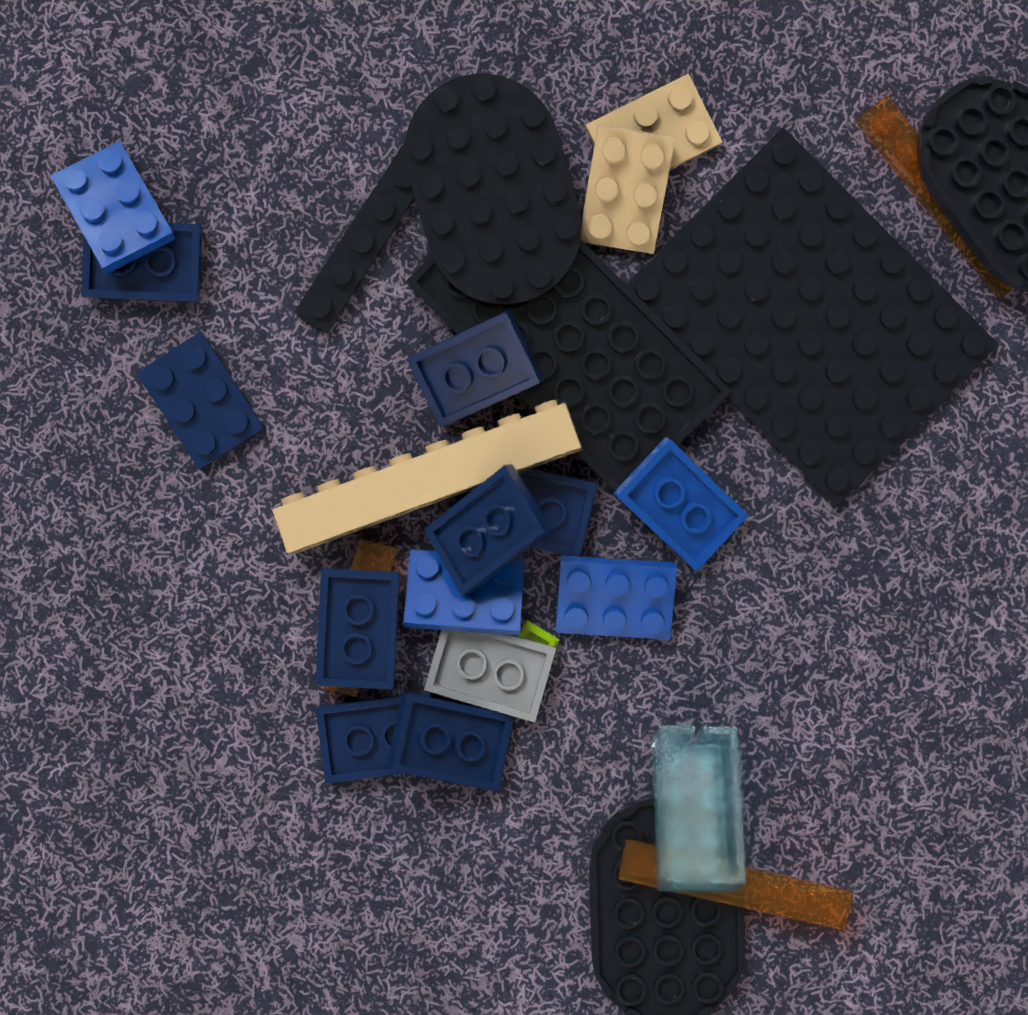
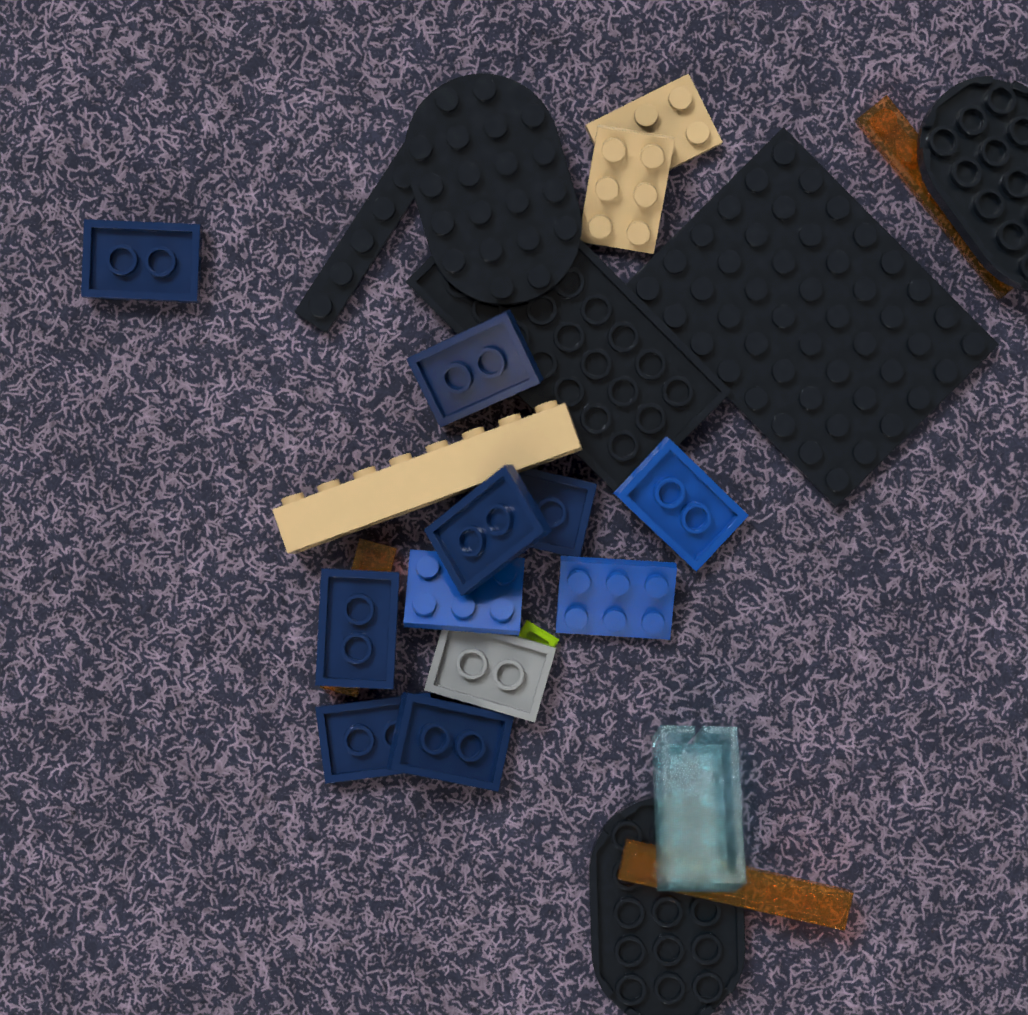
plate [50,141,175,274] -> none
dark blue plate [136,331,265,470] -> none

